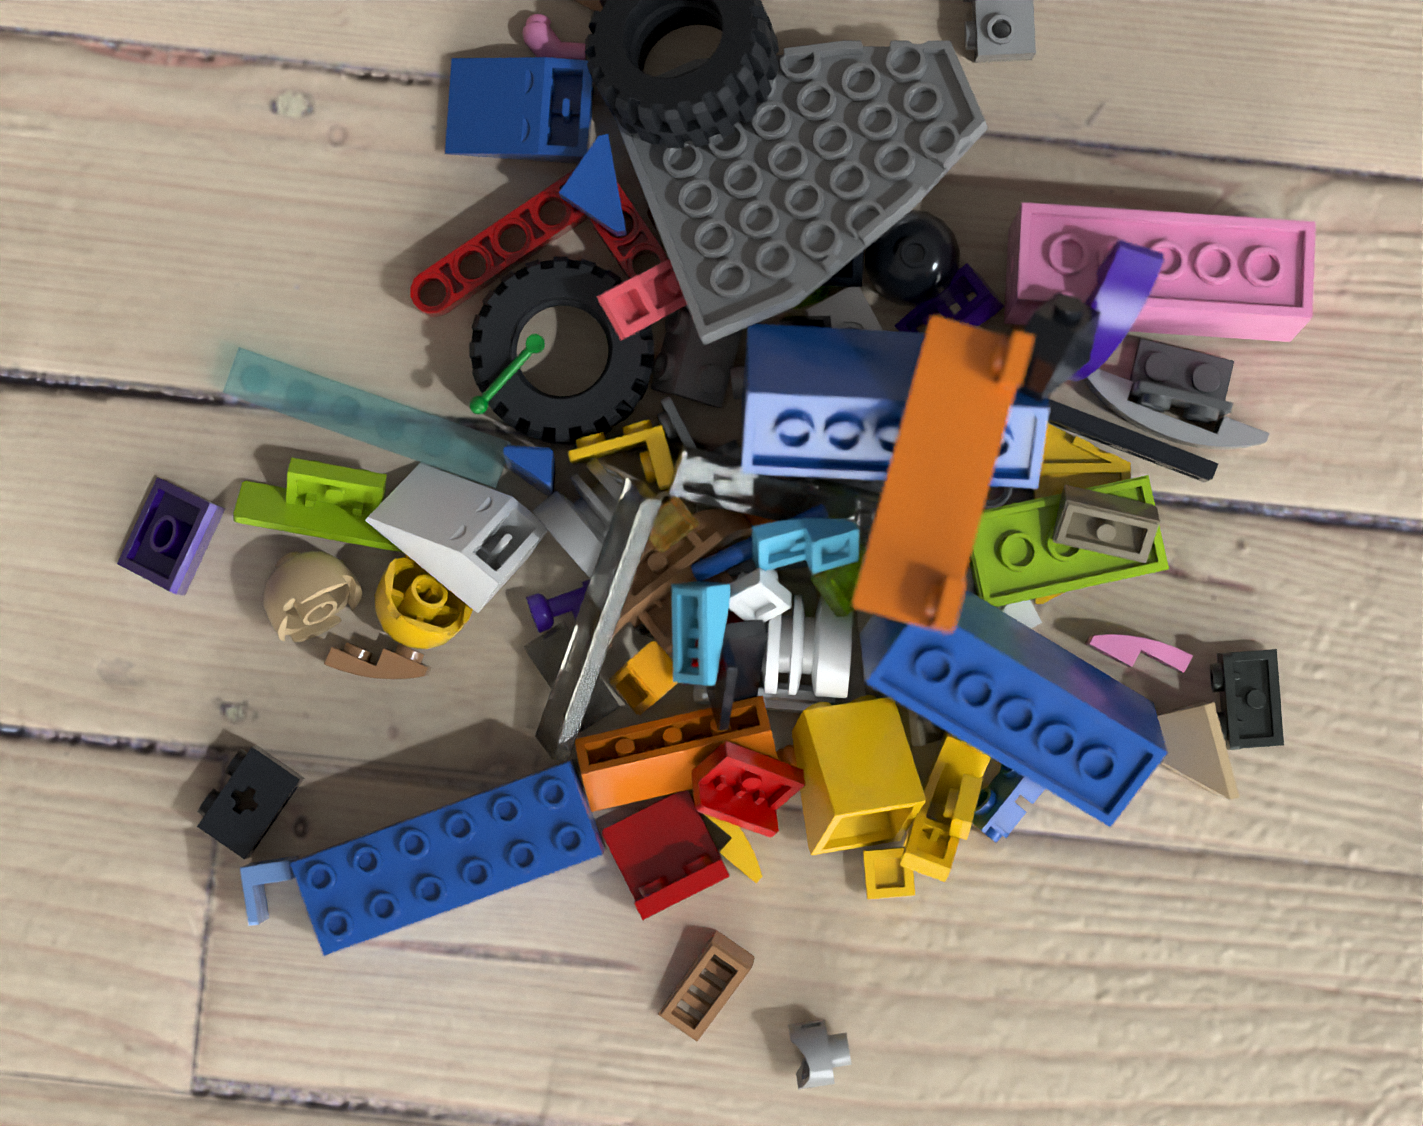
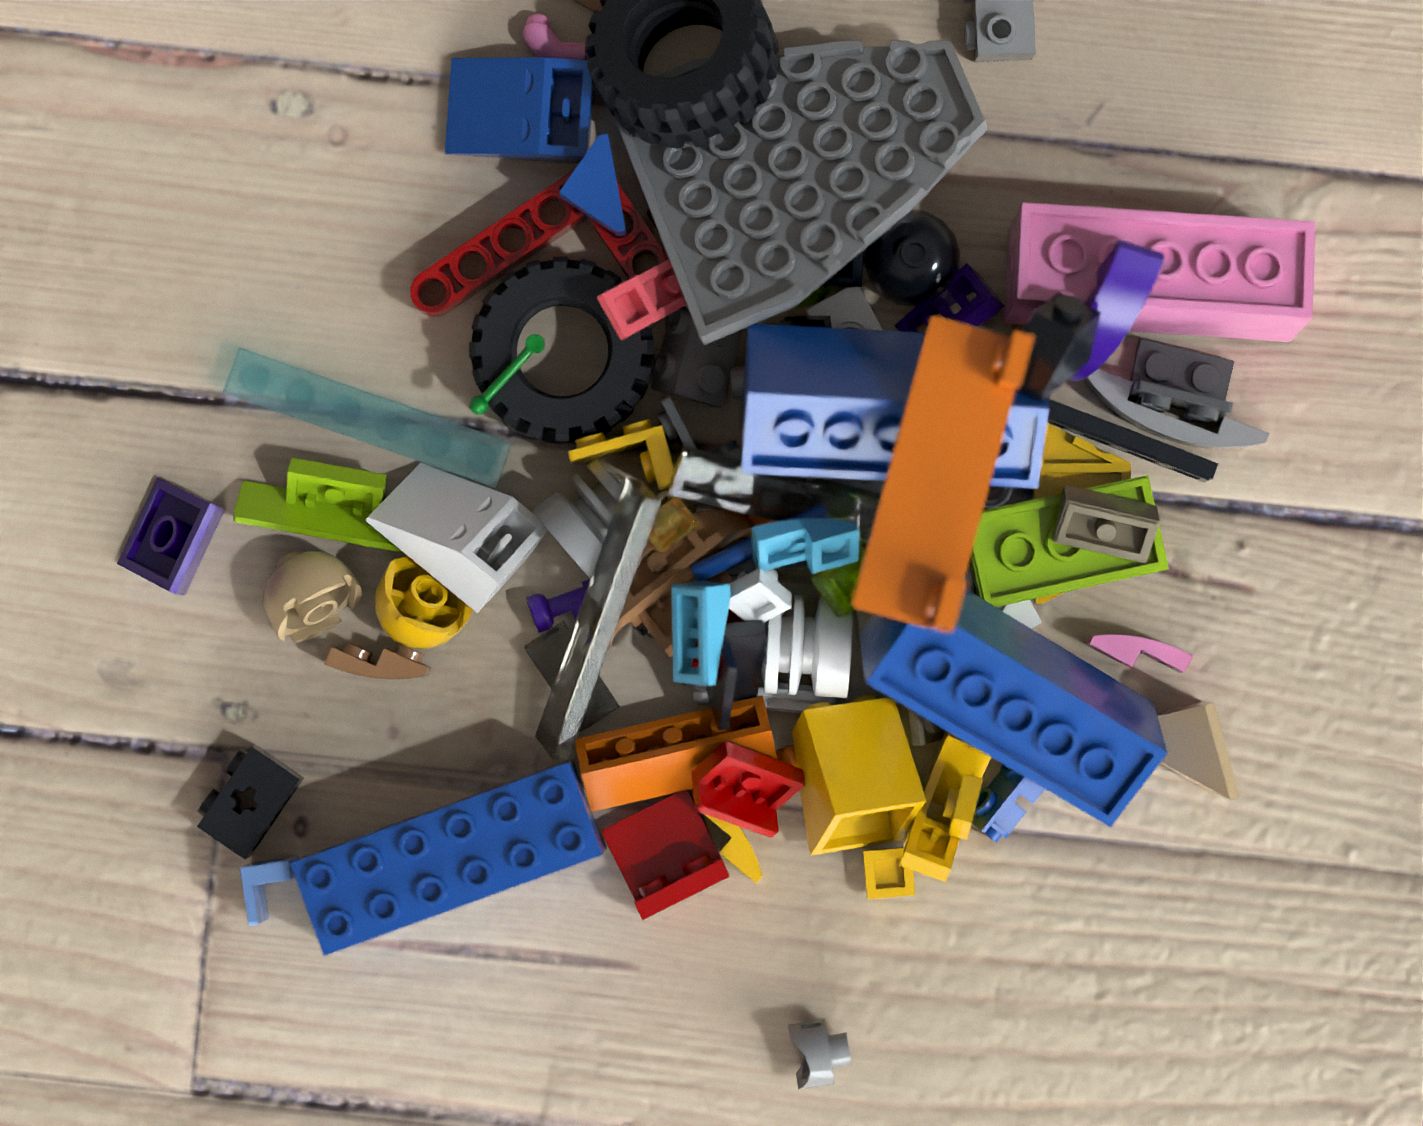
blue slope [503,445,556,497] -> none
light orange slope [608,641,678,715] -> none
medium nougat slope [658,931,755,1042] -> none
pearl dark grey bracket [1210,649,1284,750] -> none

